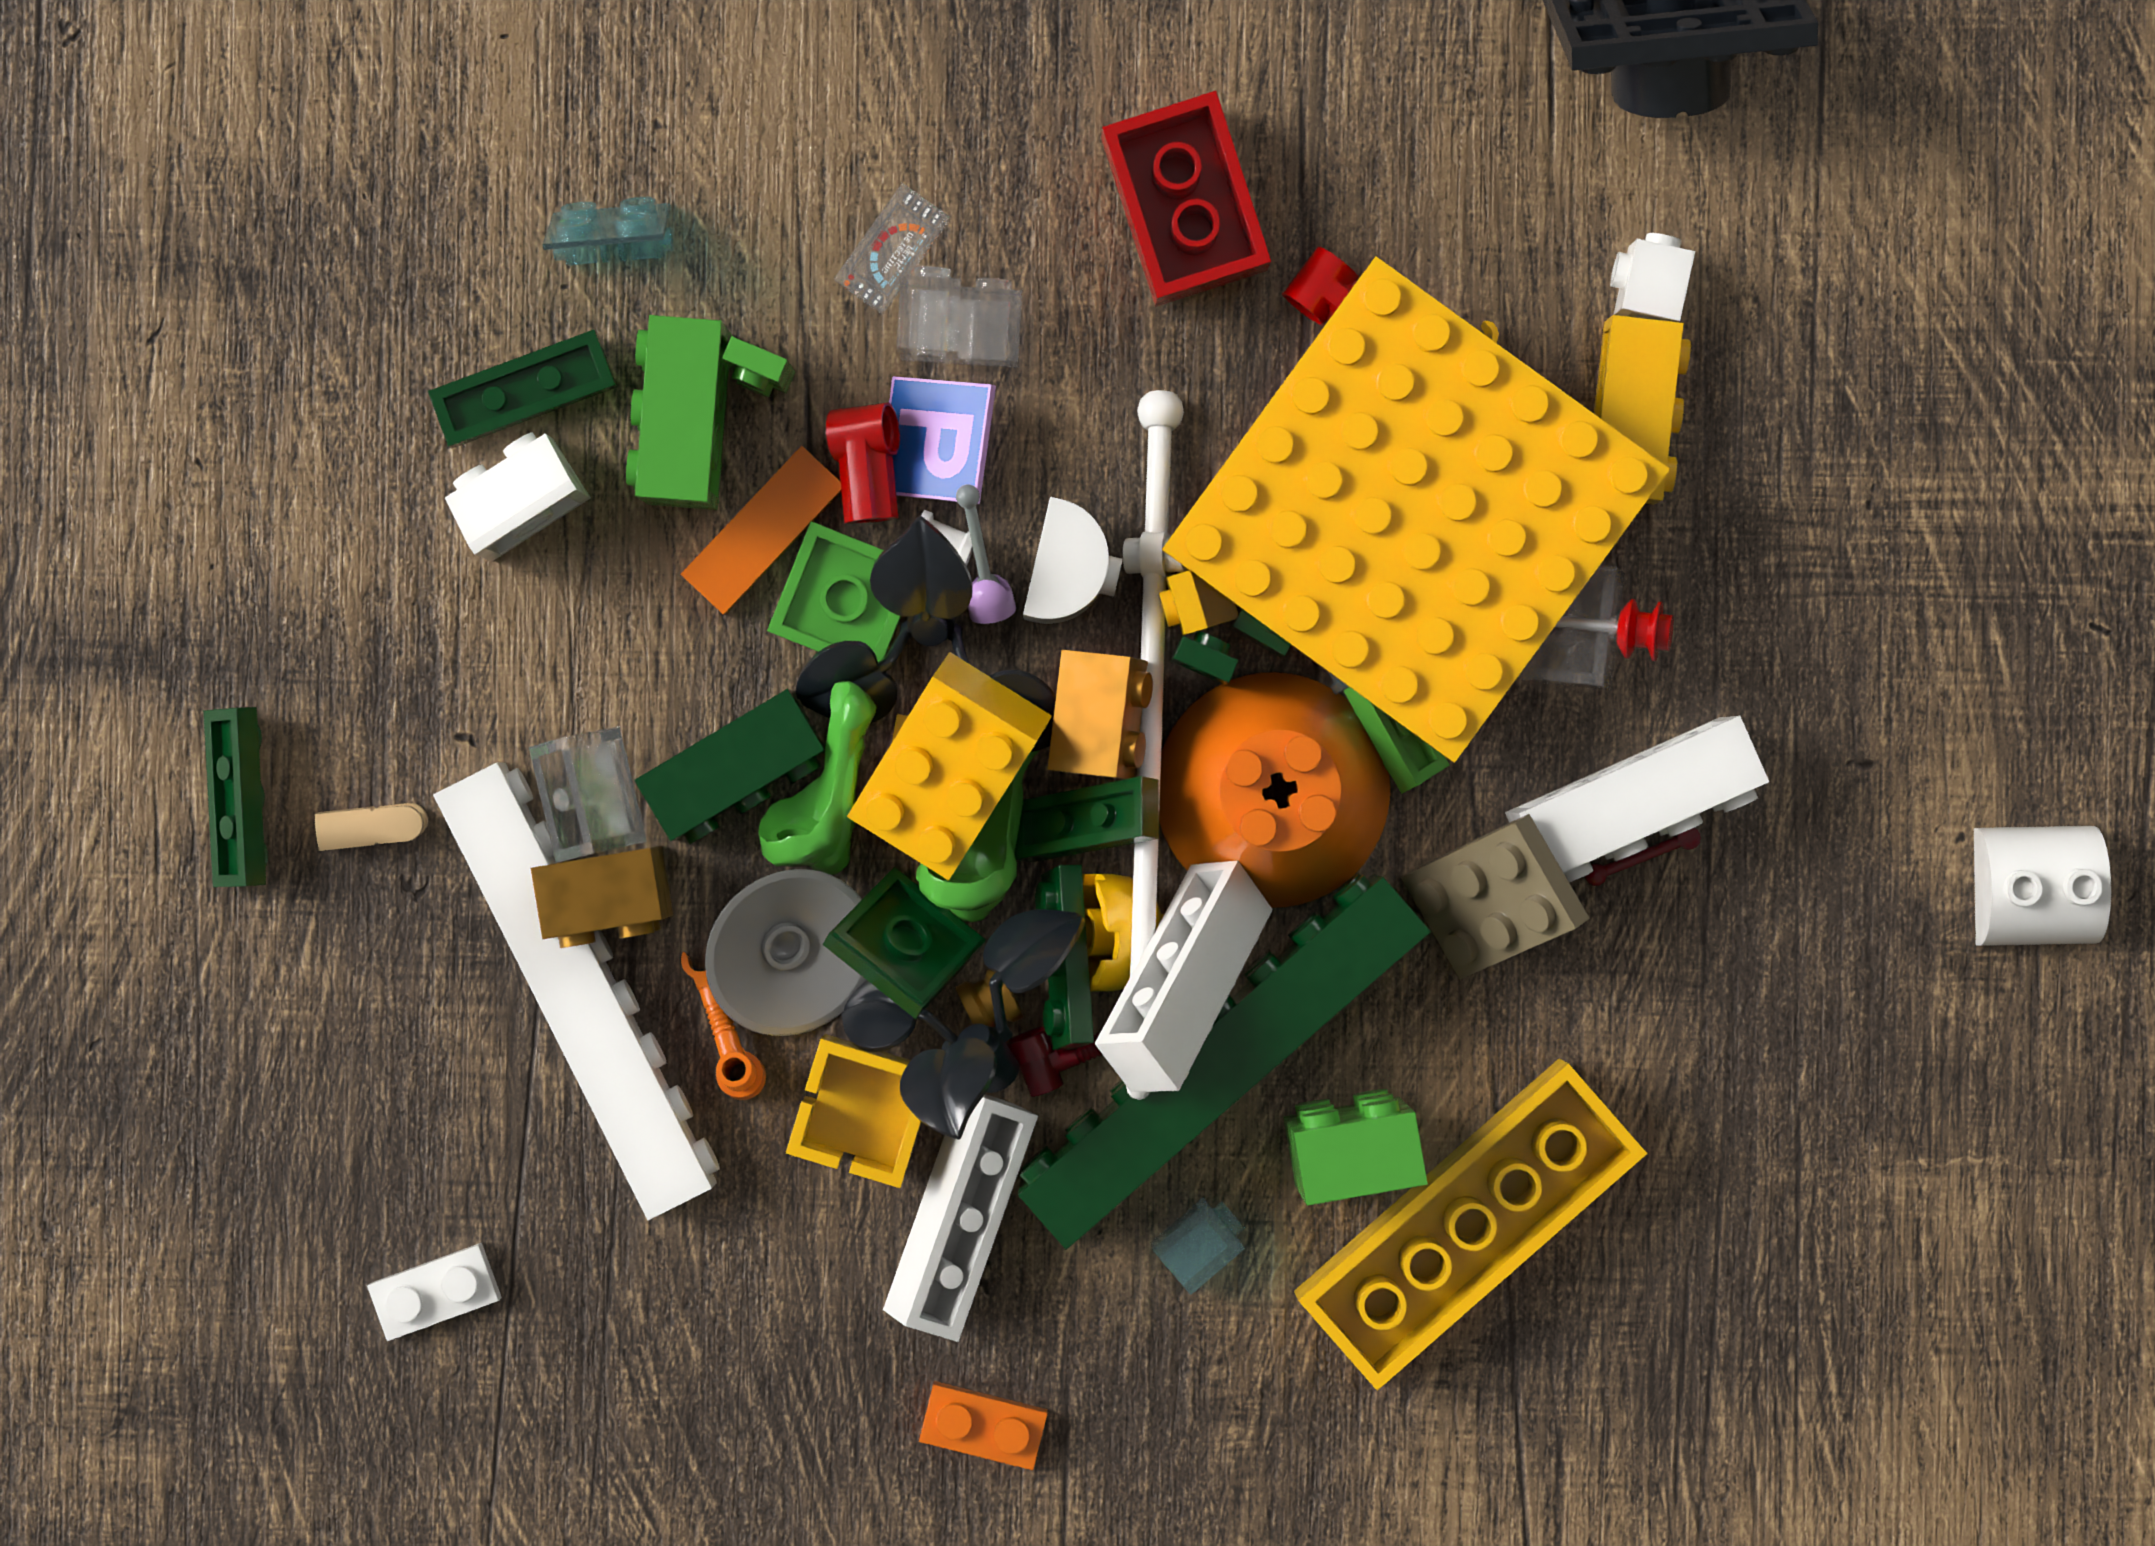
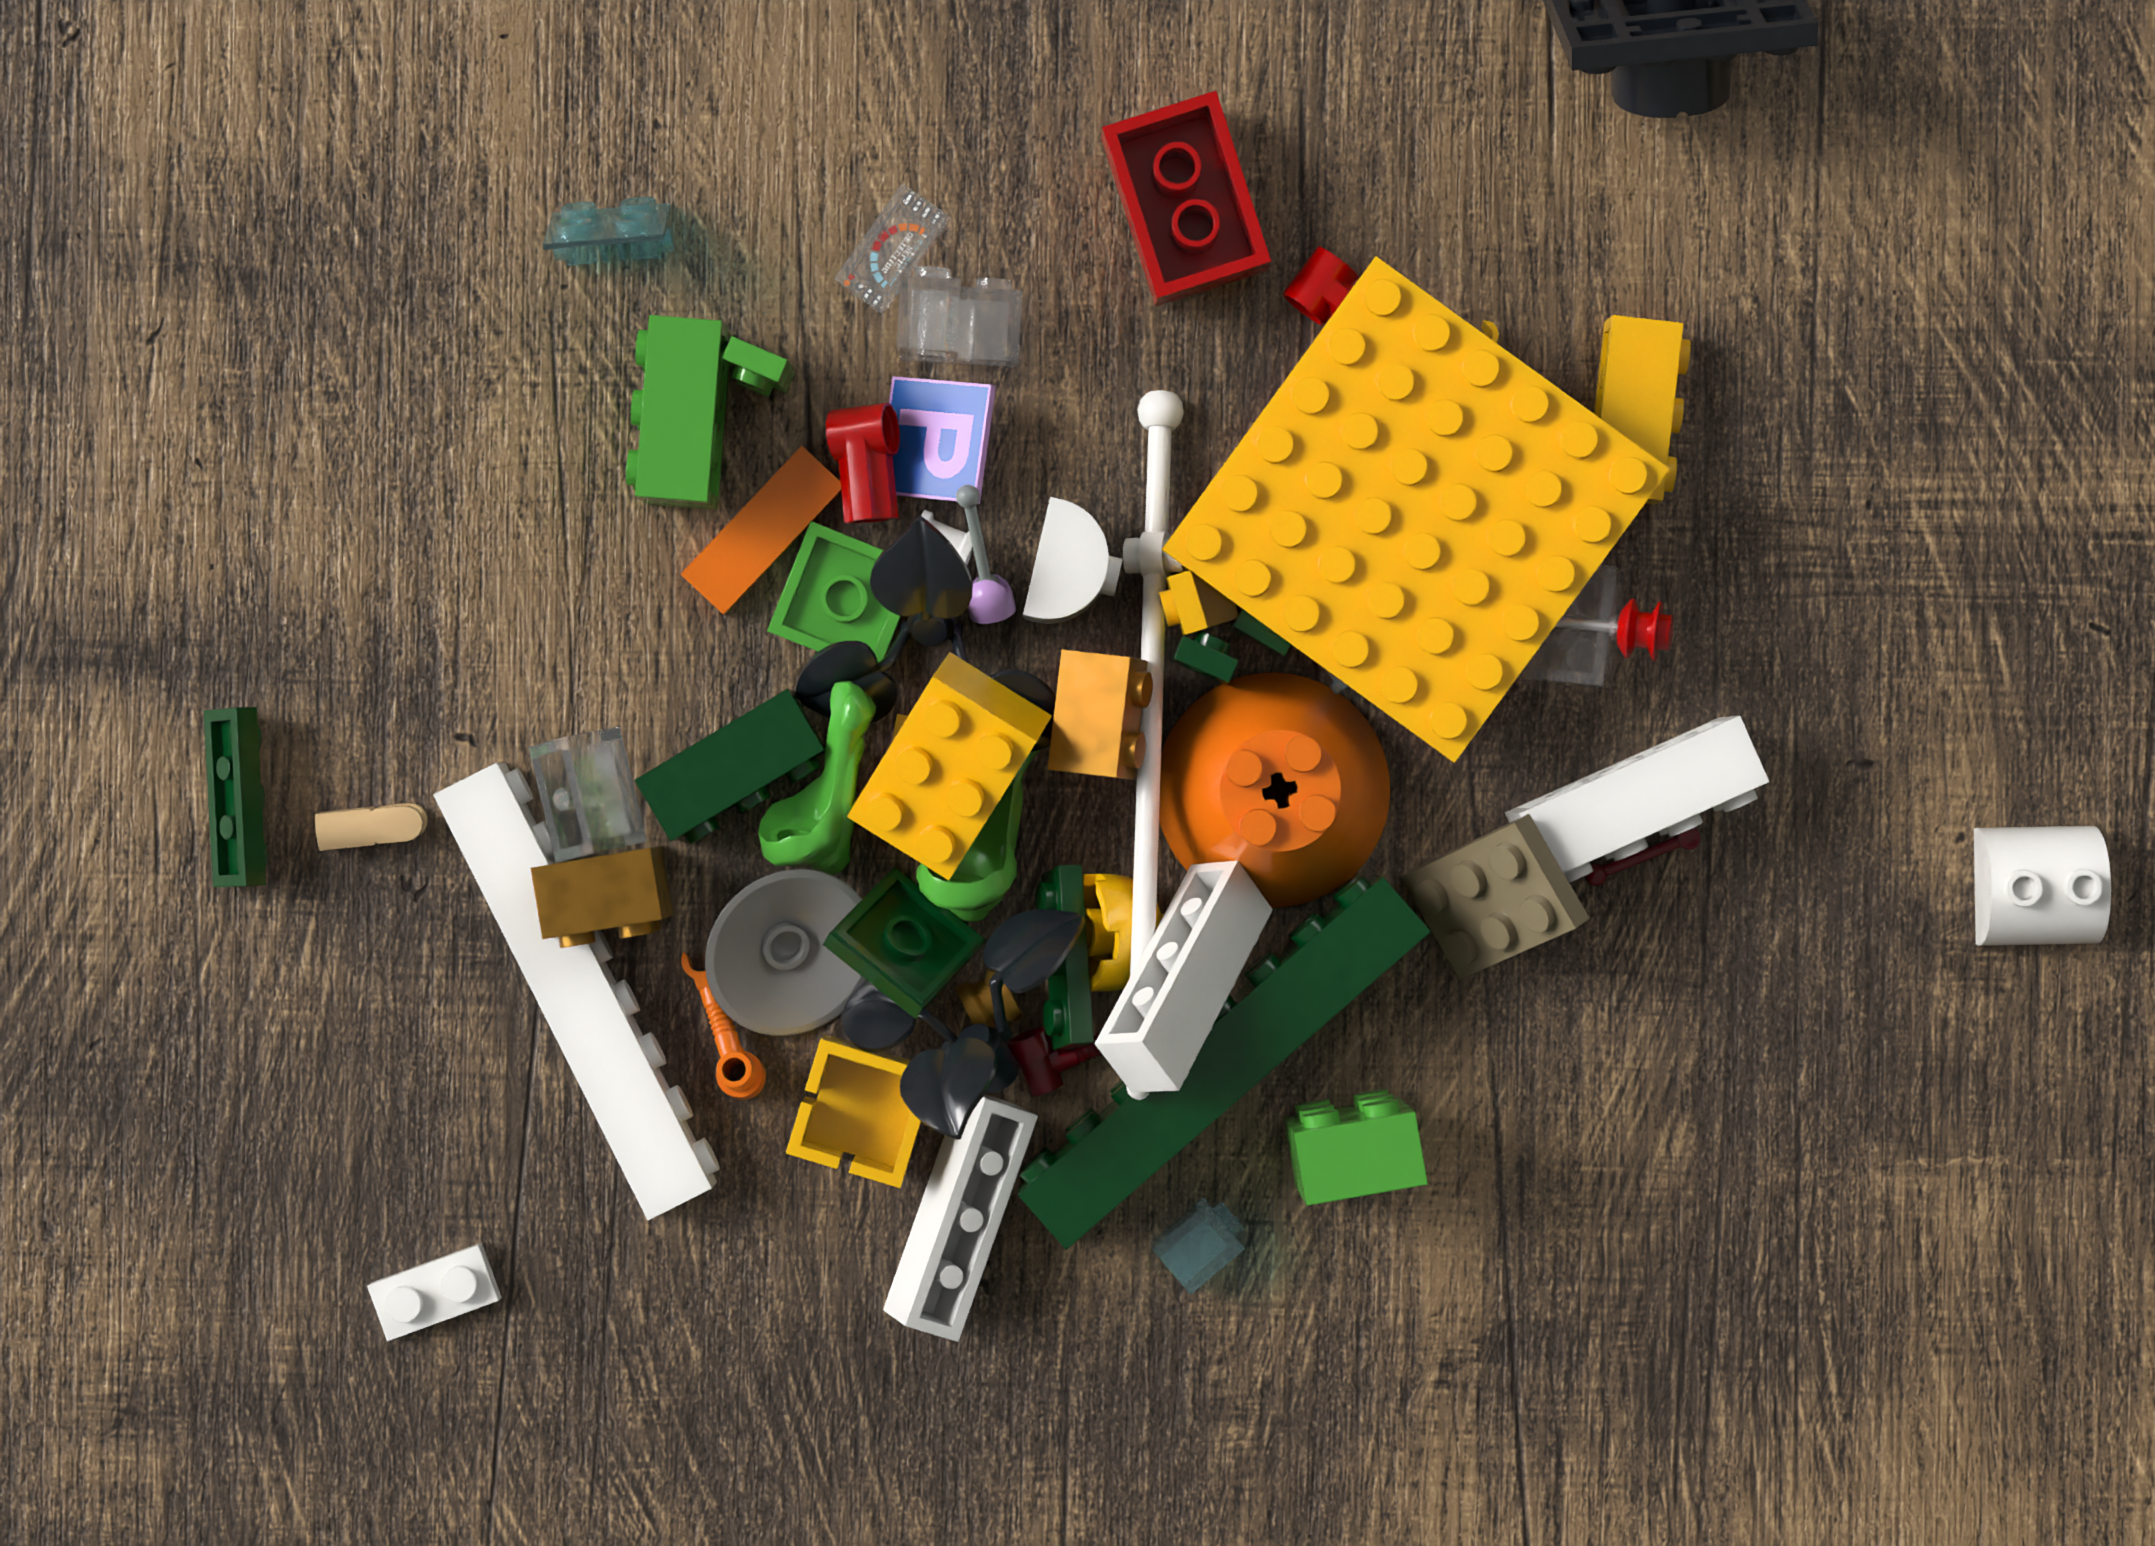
dark green plate [428,329,617,449] -> none
white slope [445,432,591,561] -> none
orange plate [919,1381,1048,1470] -> none
dark green plate [1015,776,1159,862] -> none
yellow brick [1294,1058,1648,1391] -> none
bright green plate [1343,687,1450,794] -> none
white brick [1610,233,1695,322] -> none

